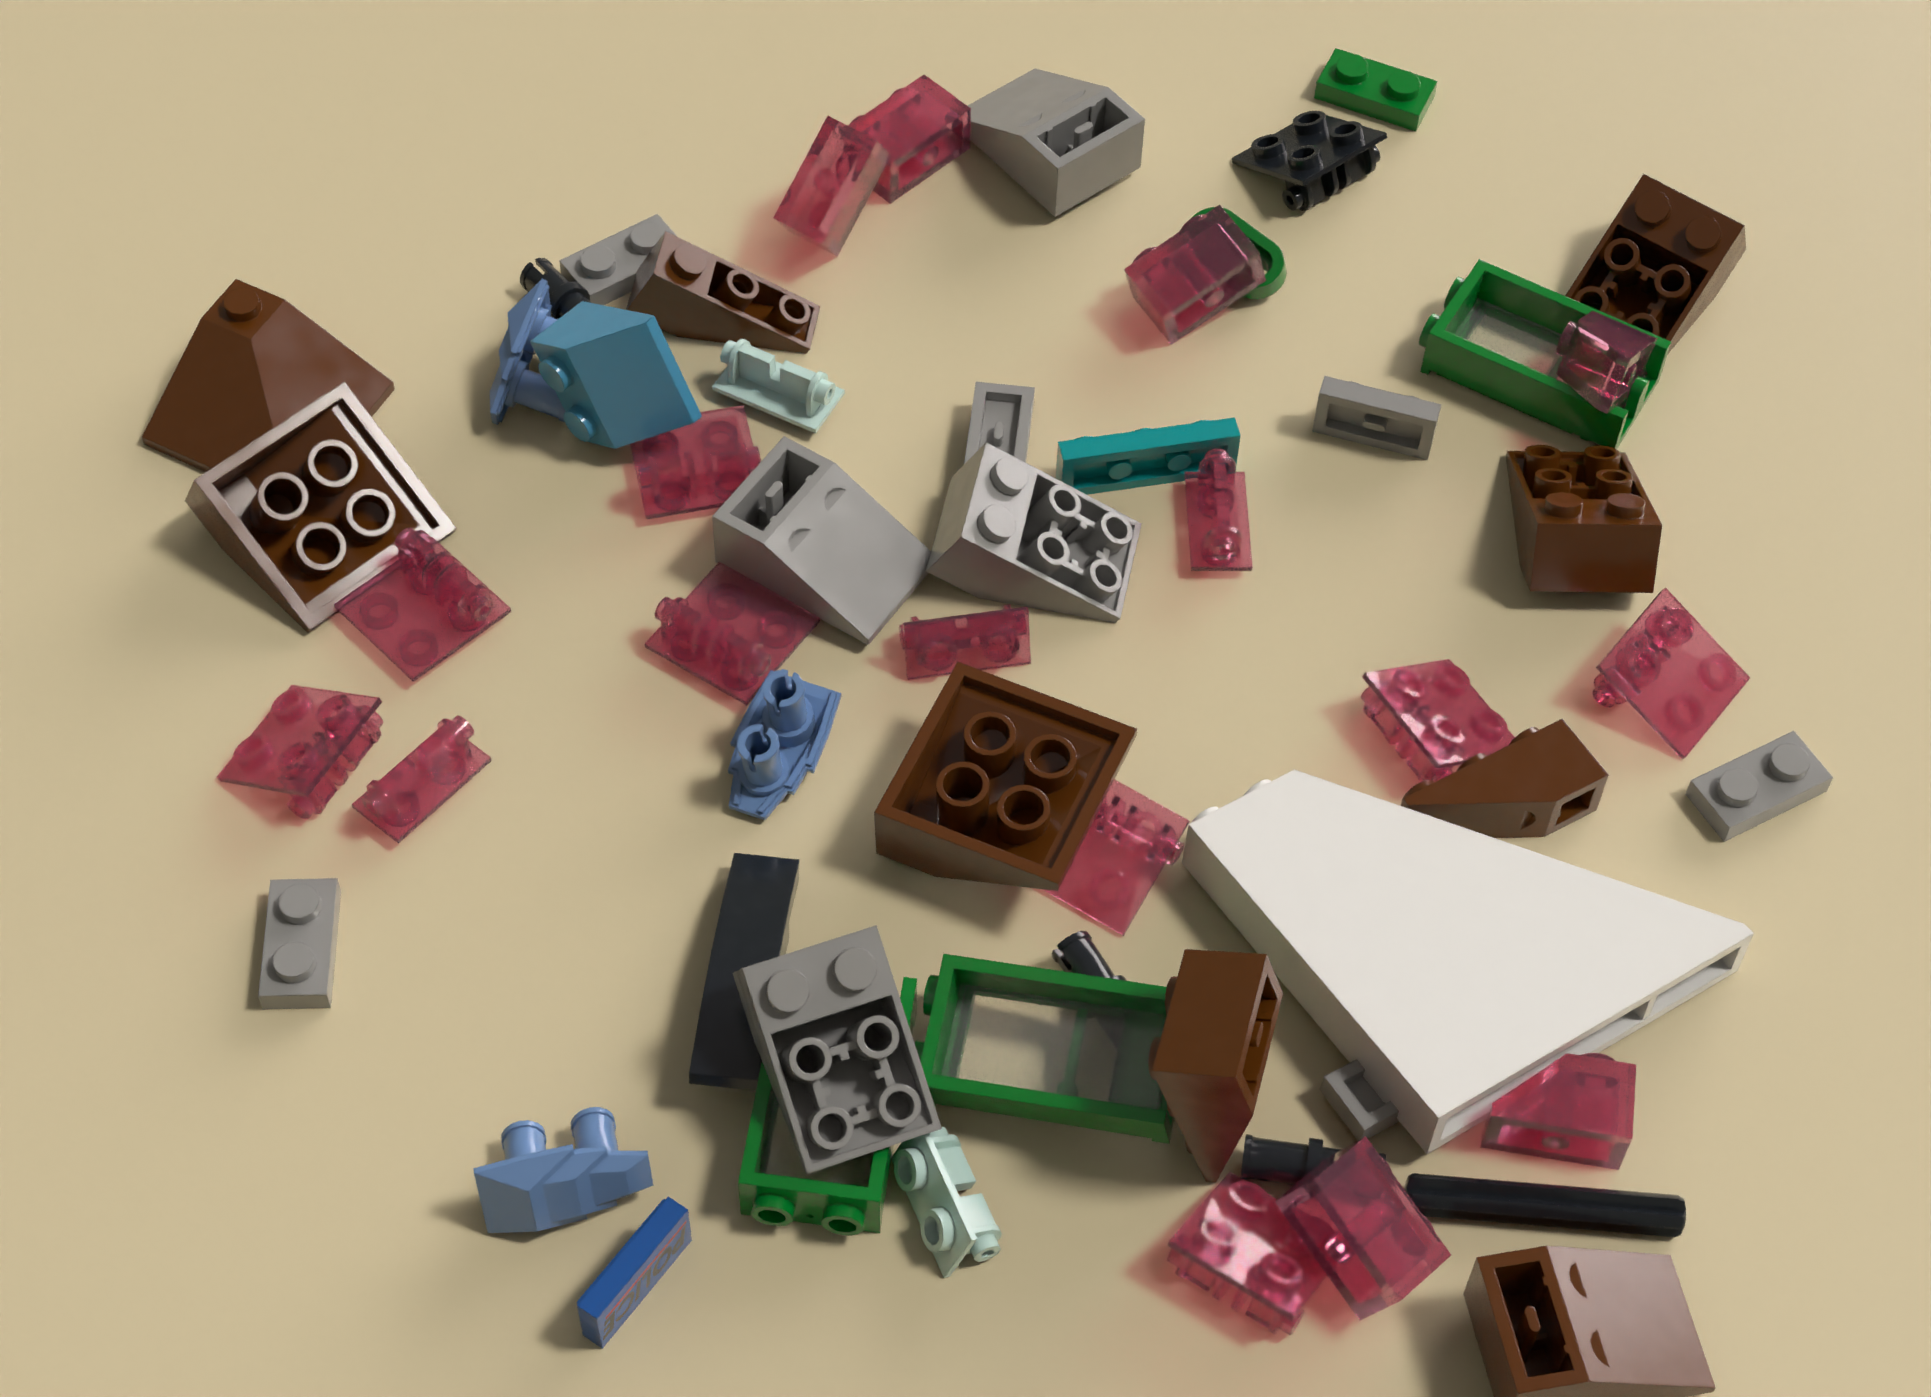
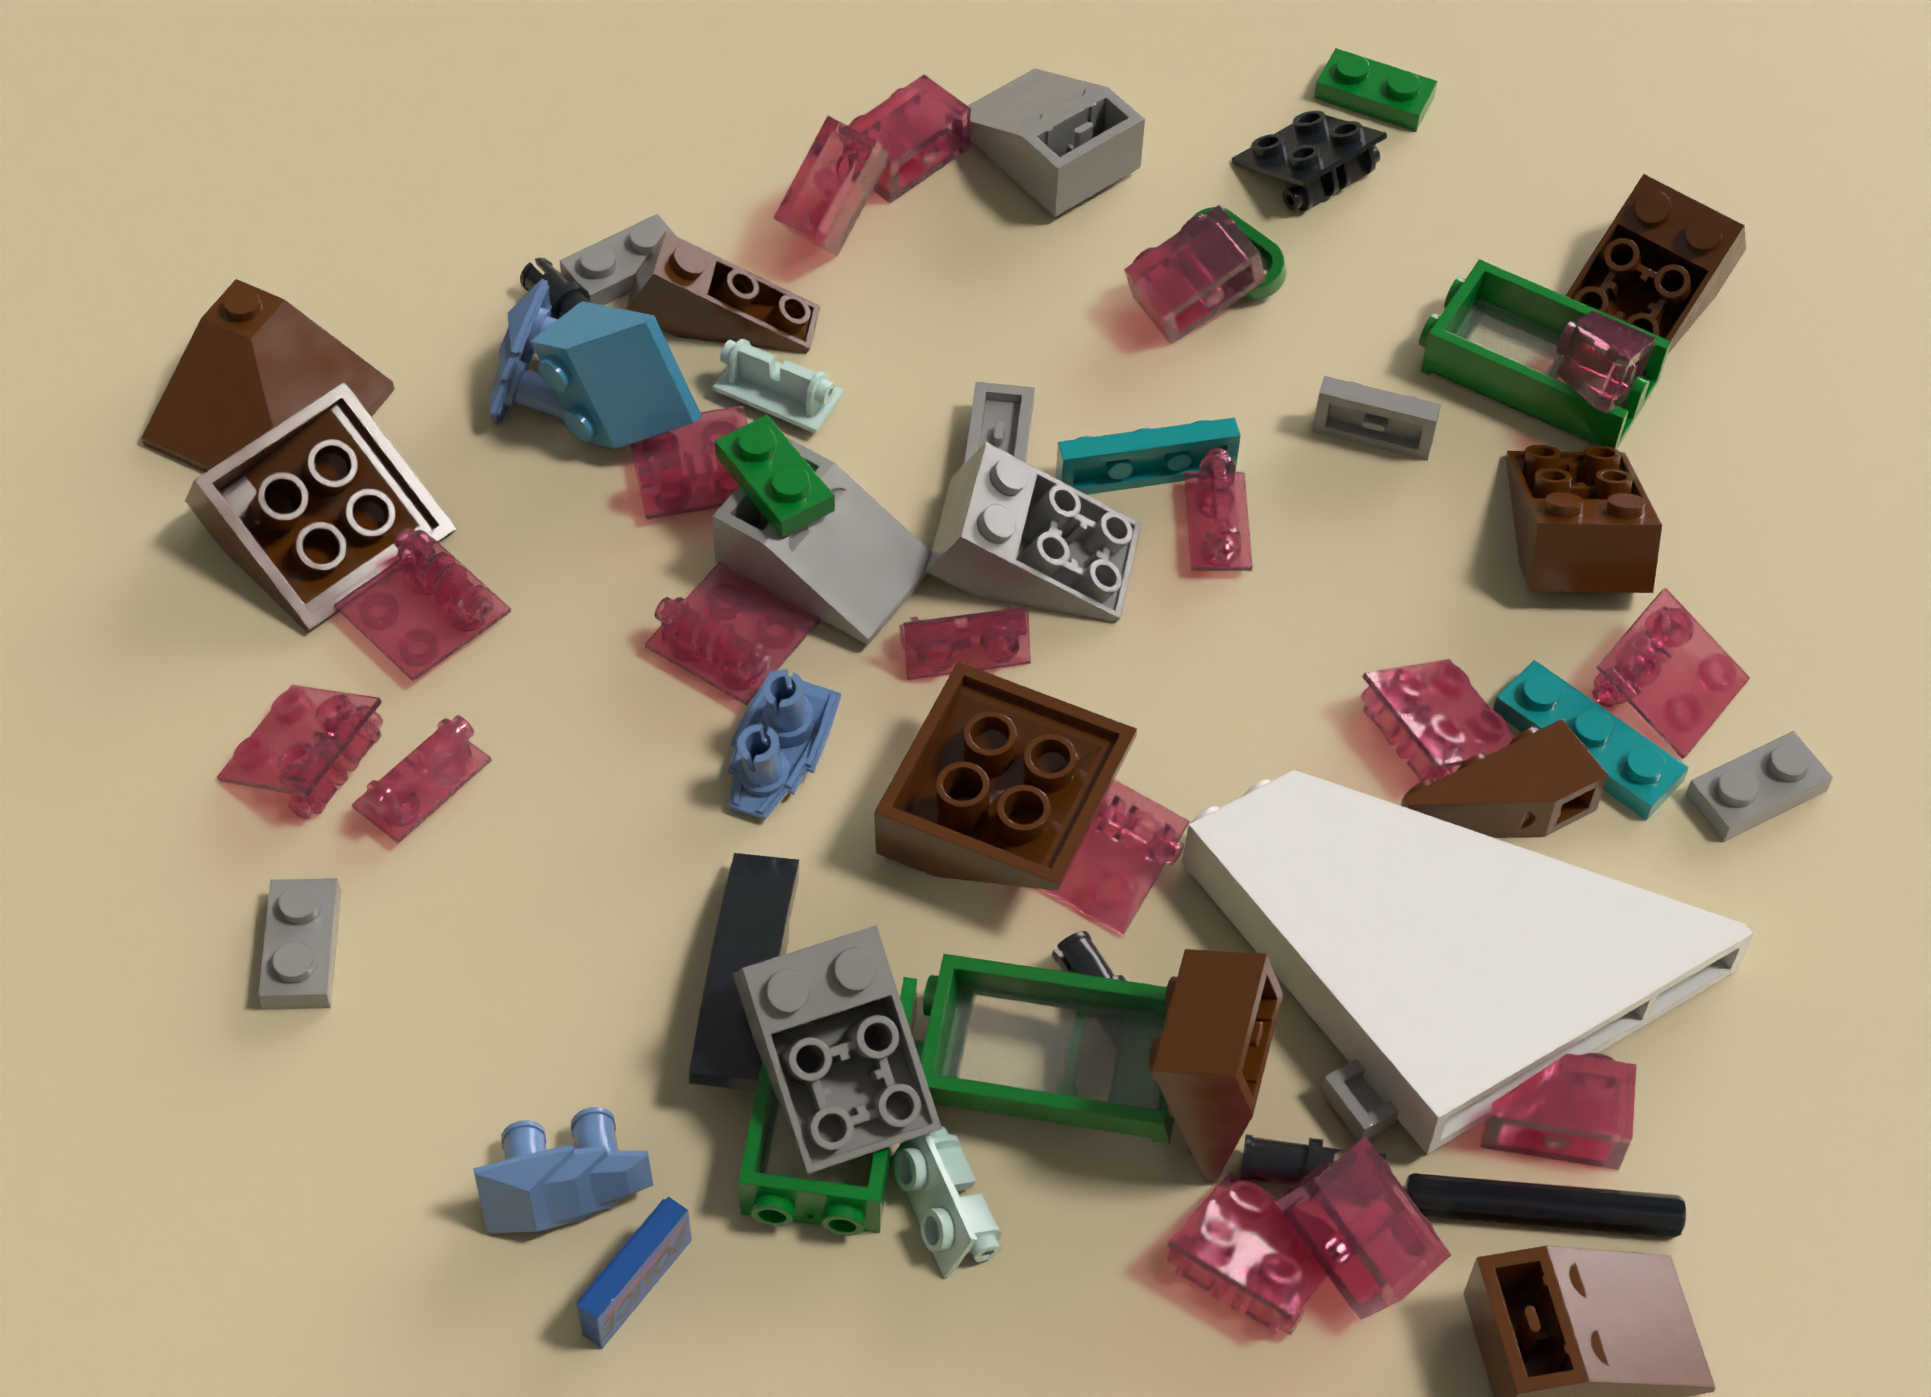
none -> green plate [715,414,835,538]
none -> teal plate [1492,660,1689,820]

